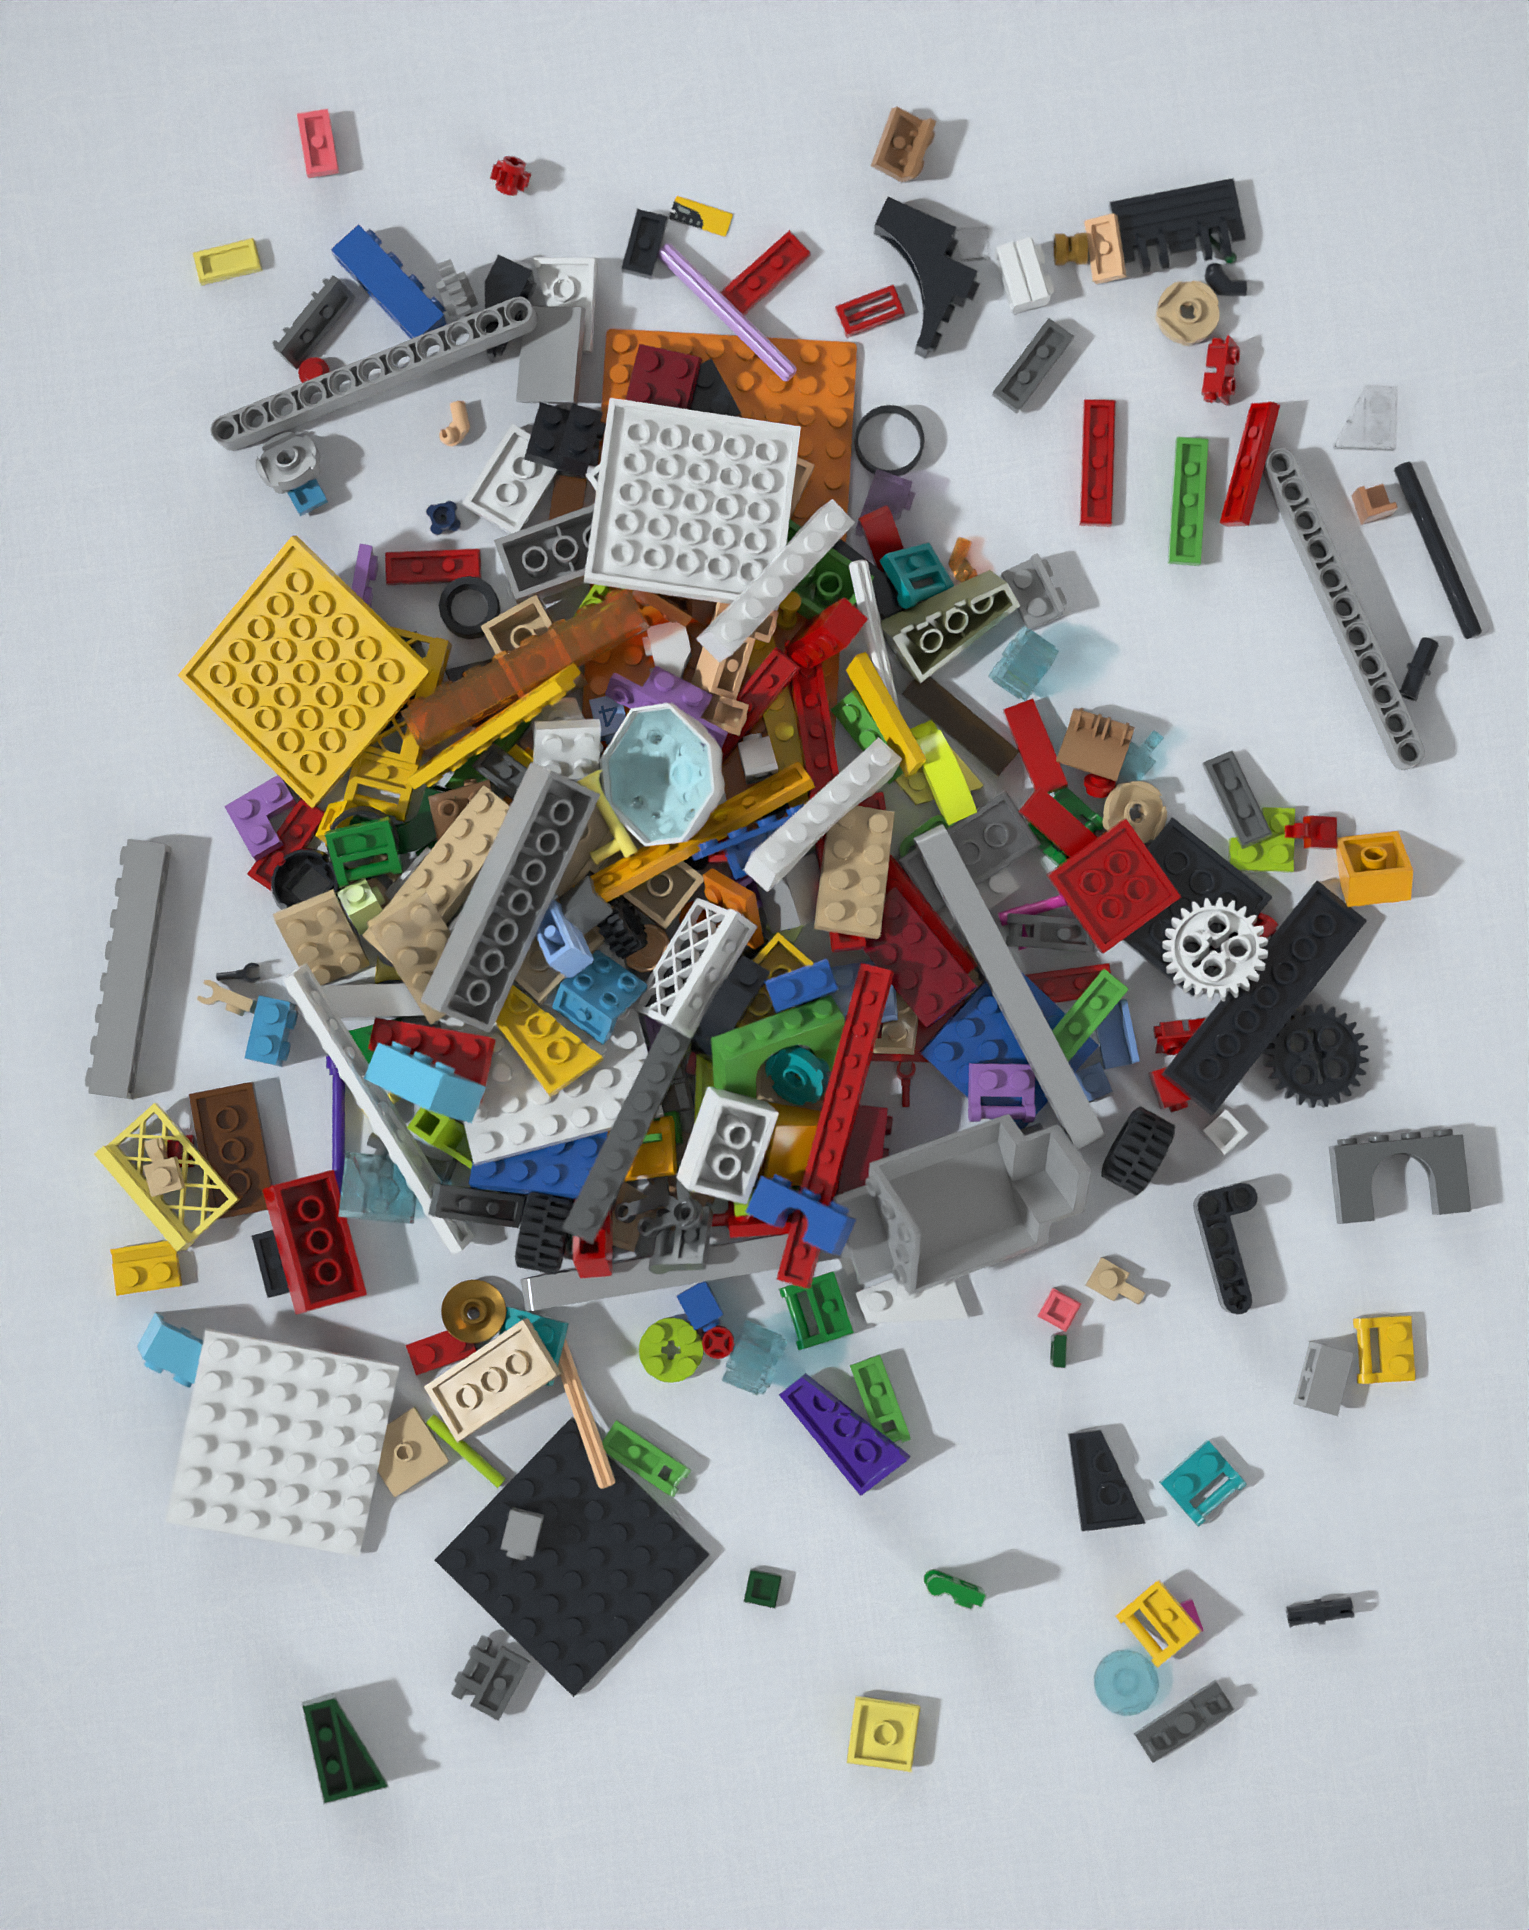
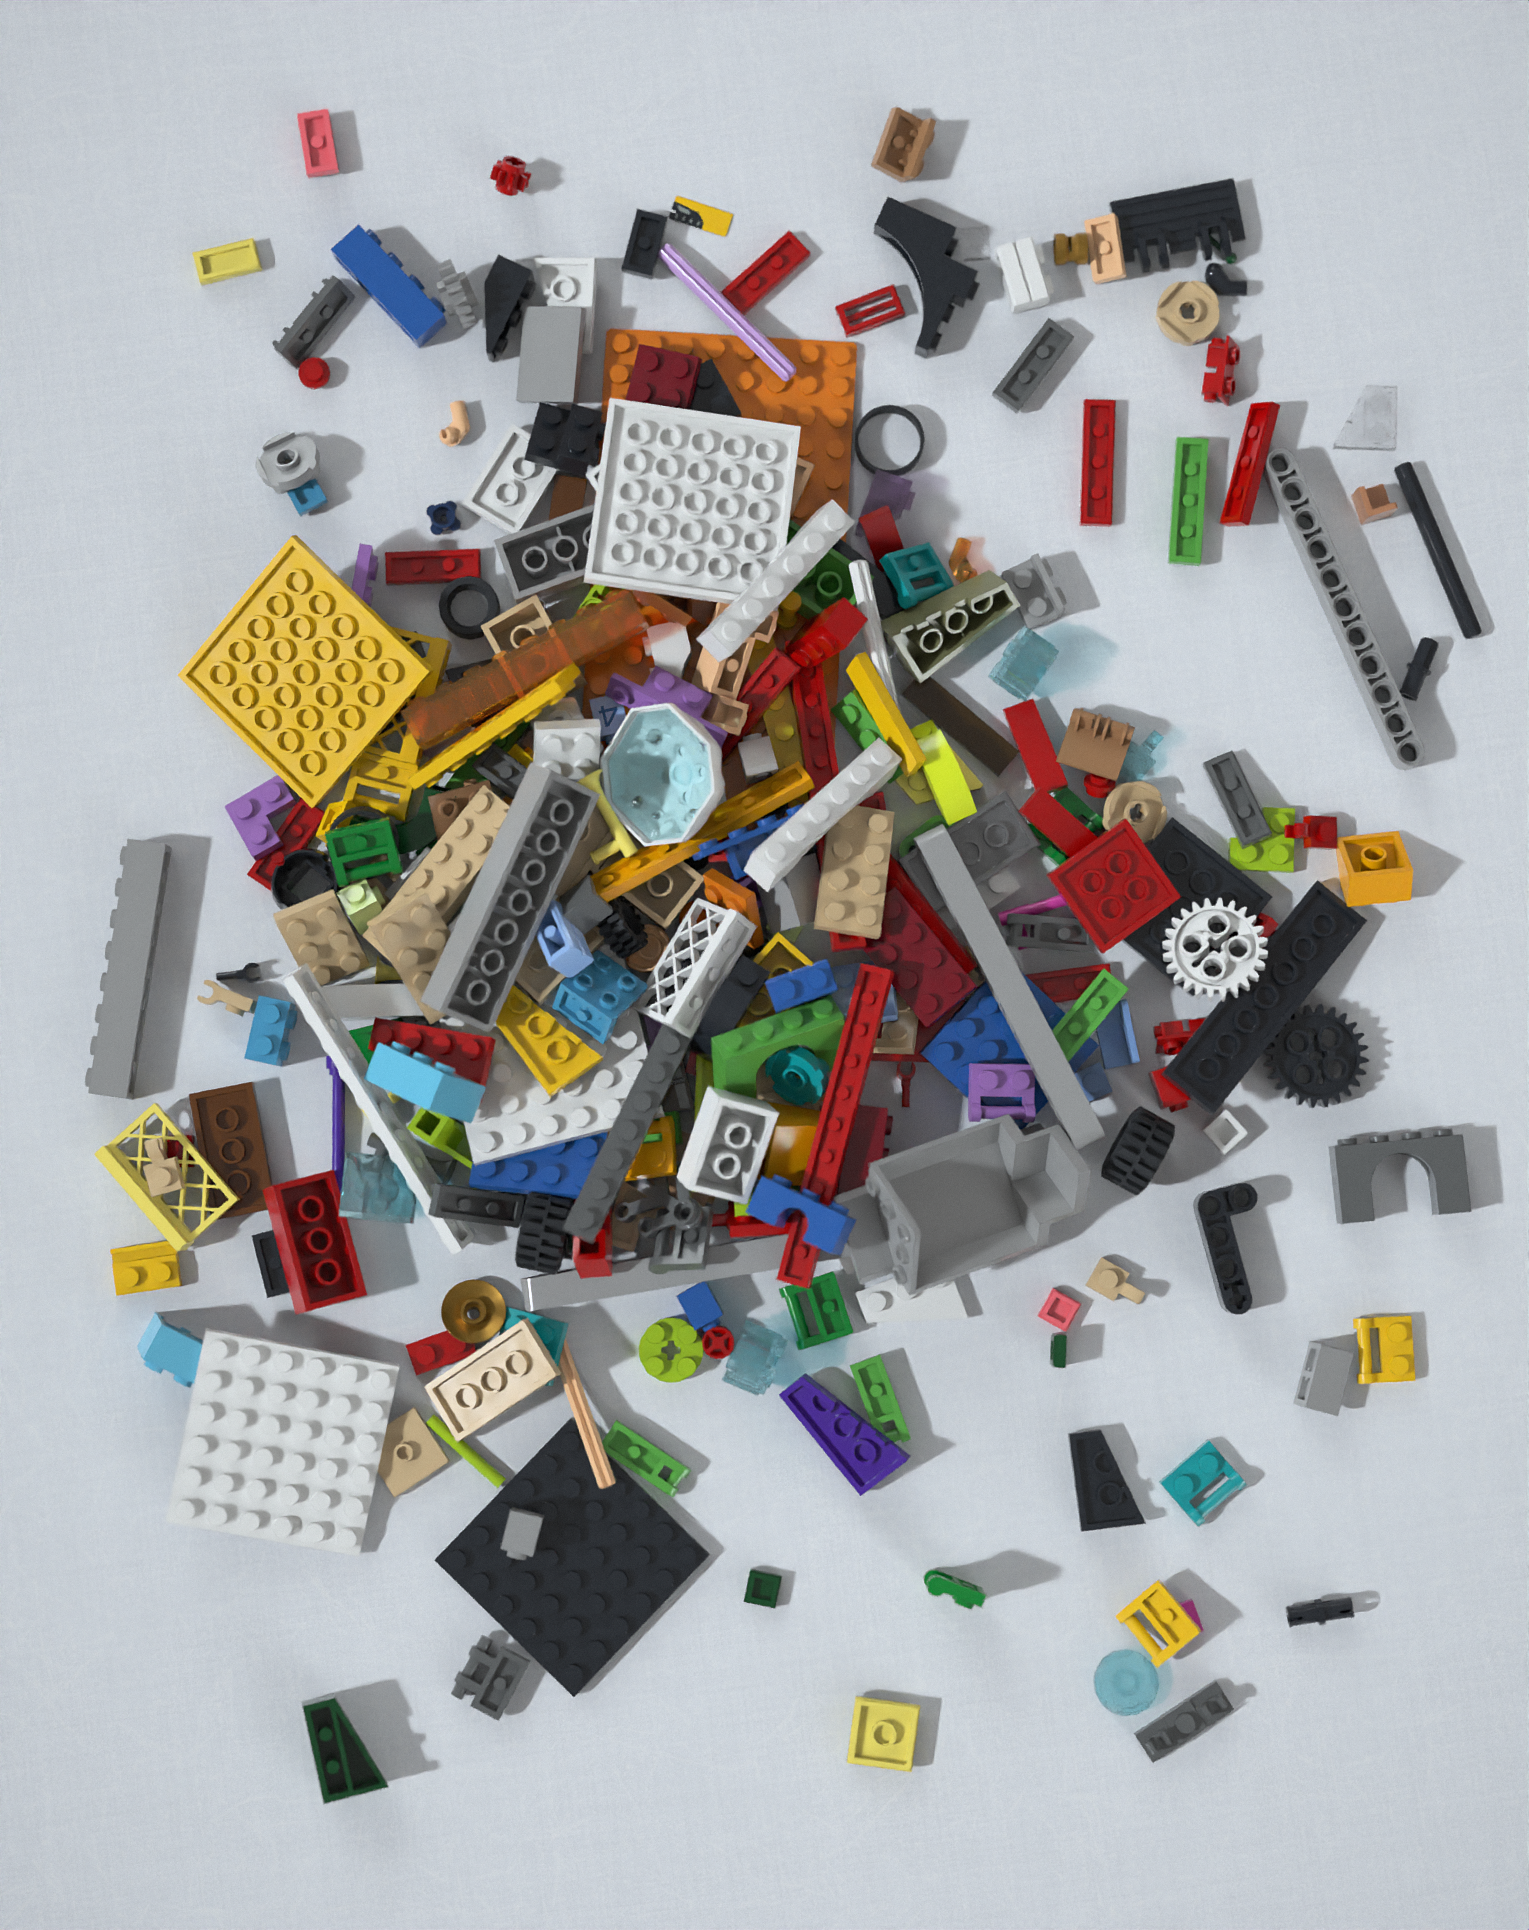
light grey beam [210,297,538,451] -> none

